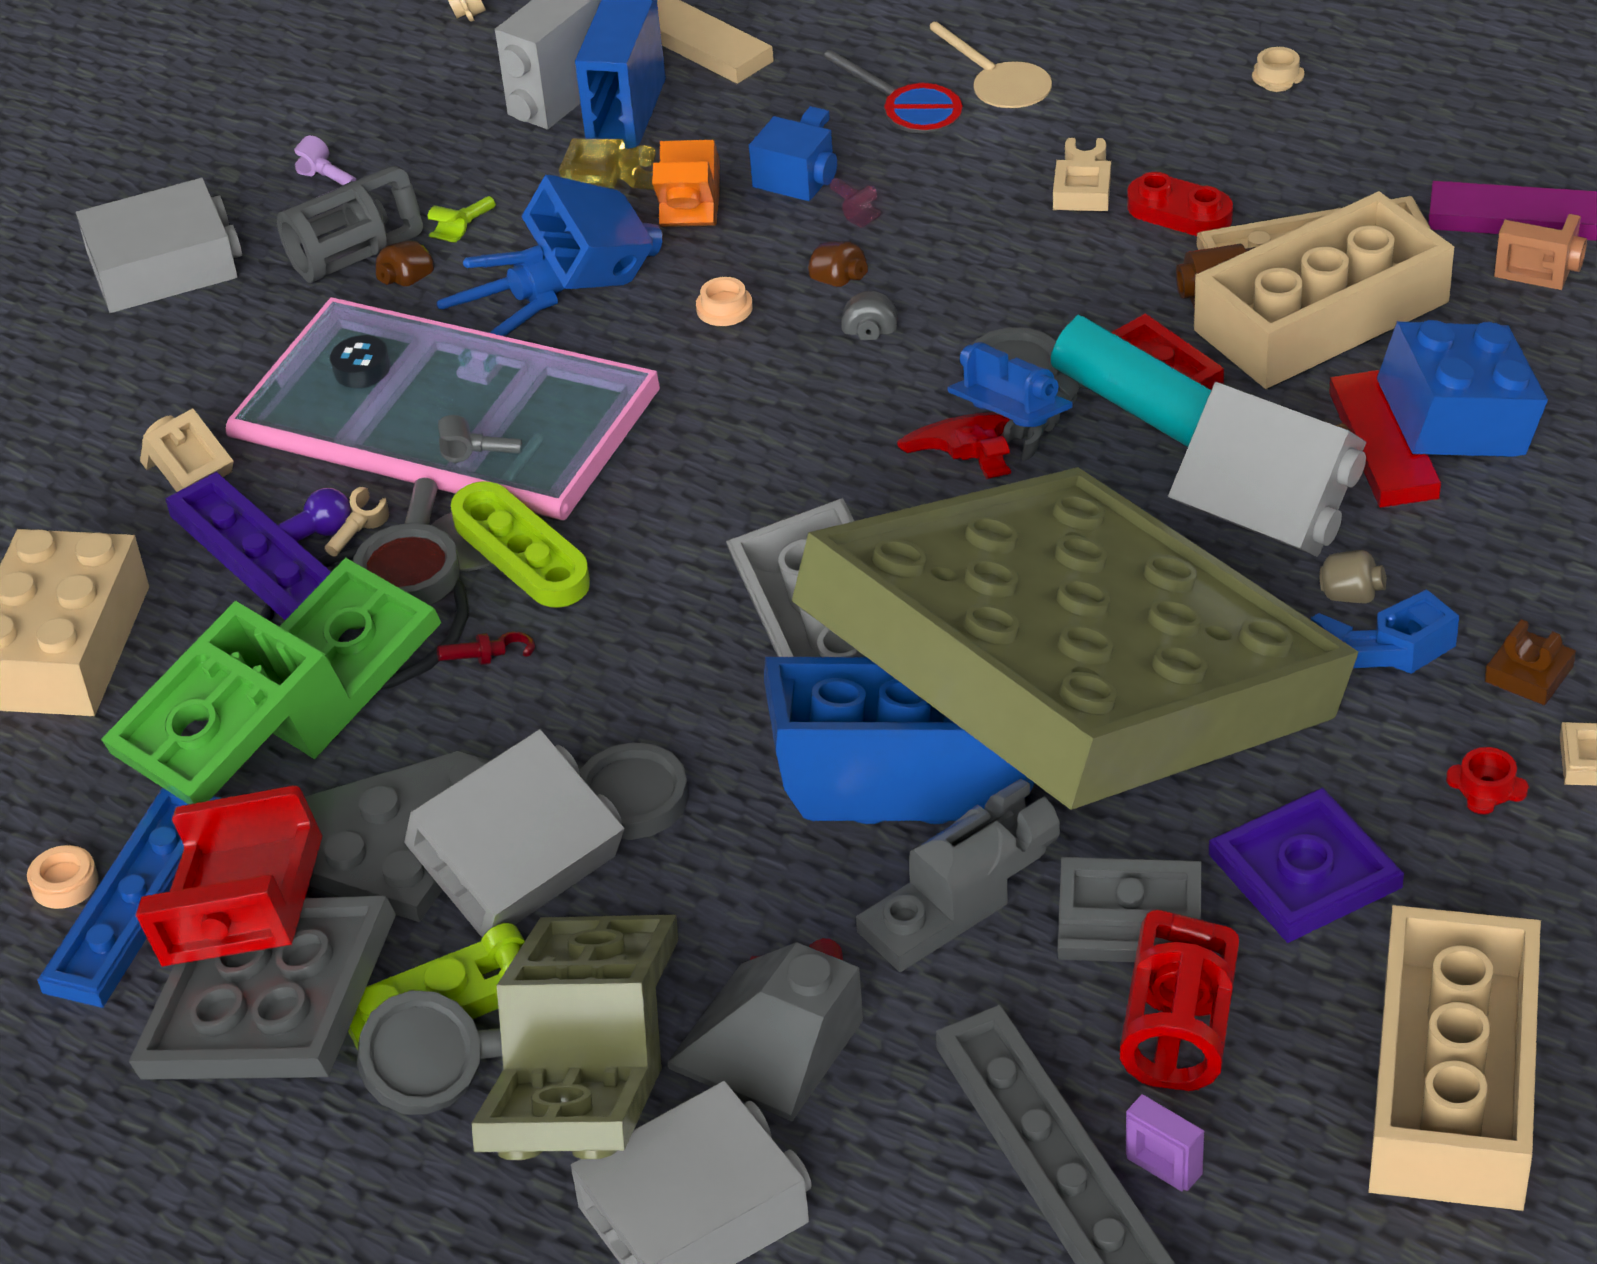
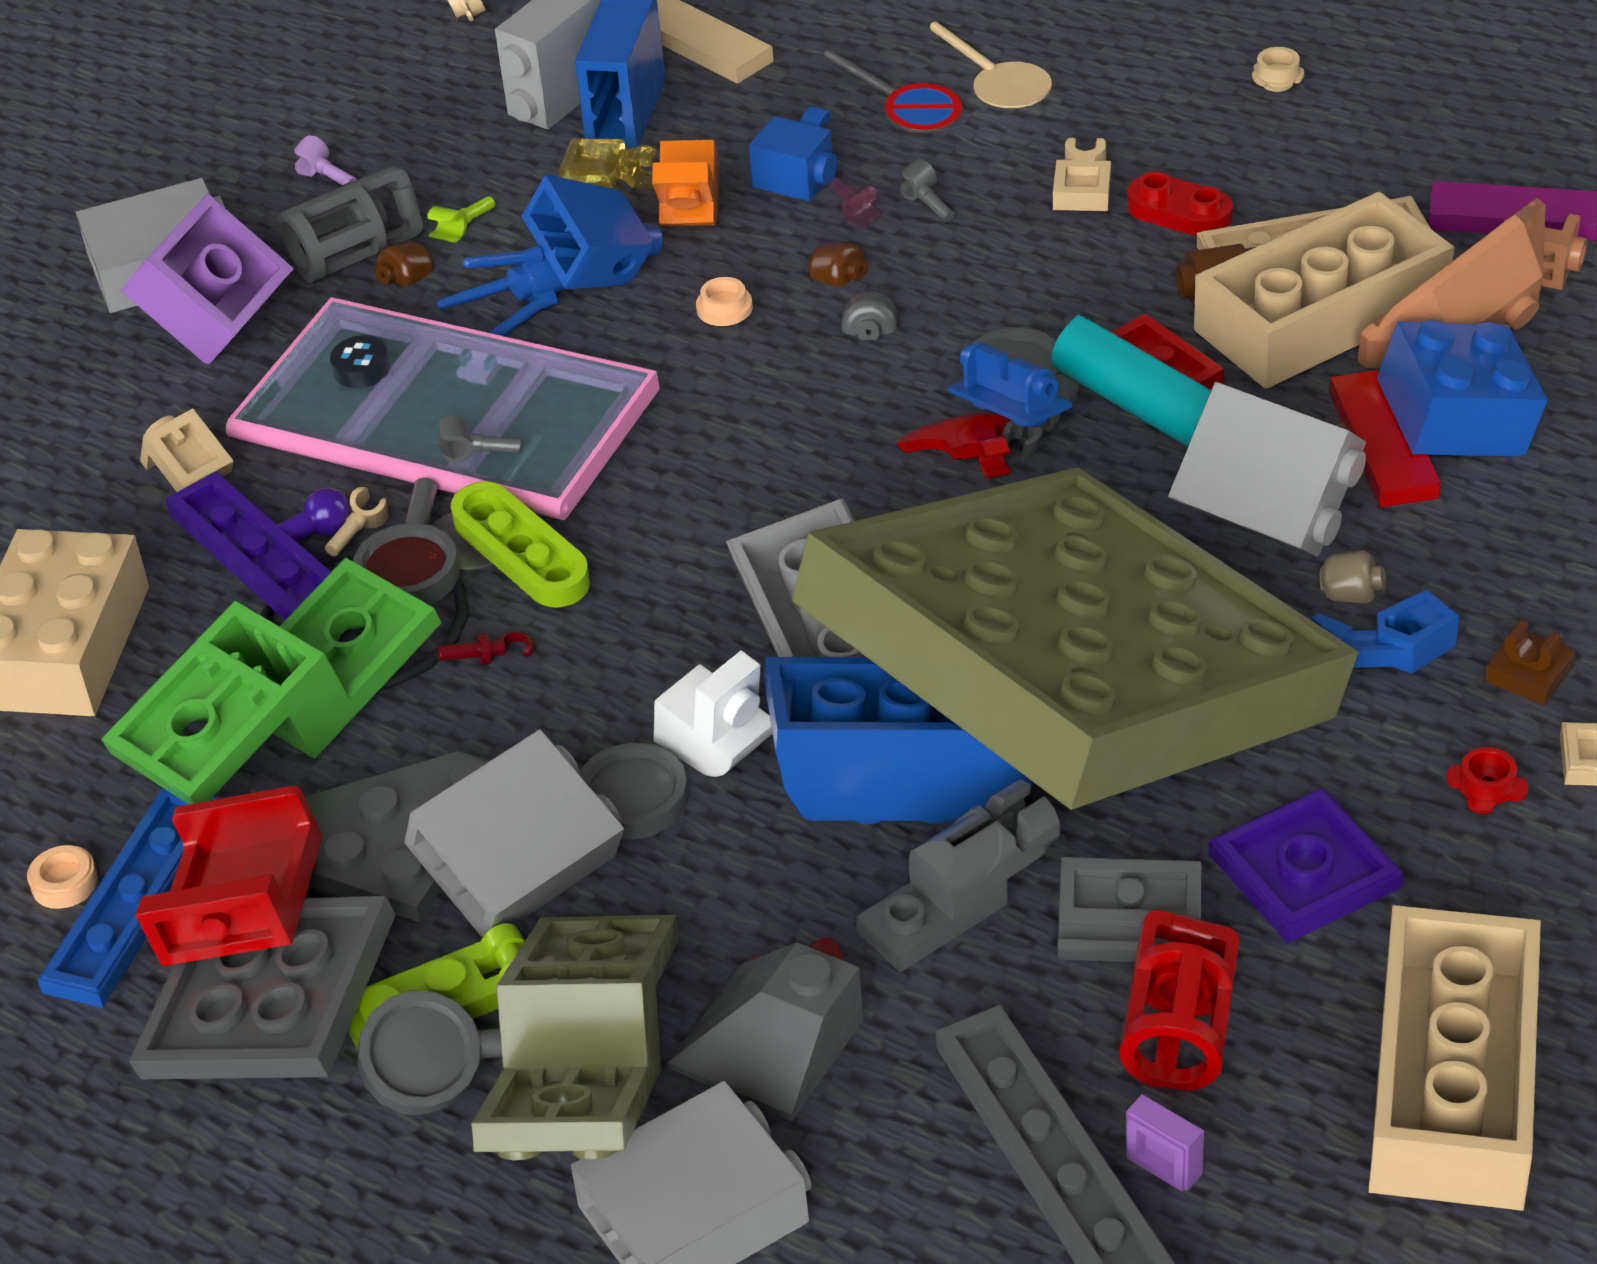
none -> medium lavender brick [120,193,294,364]
none -> white brick [654,651,773,777]
none -> dark grey hand [900,159,955,222]
none -> nougat wedge [1358,198,1545,369]

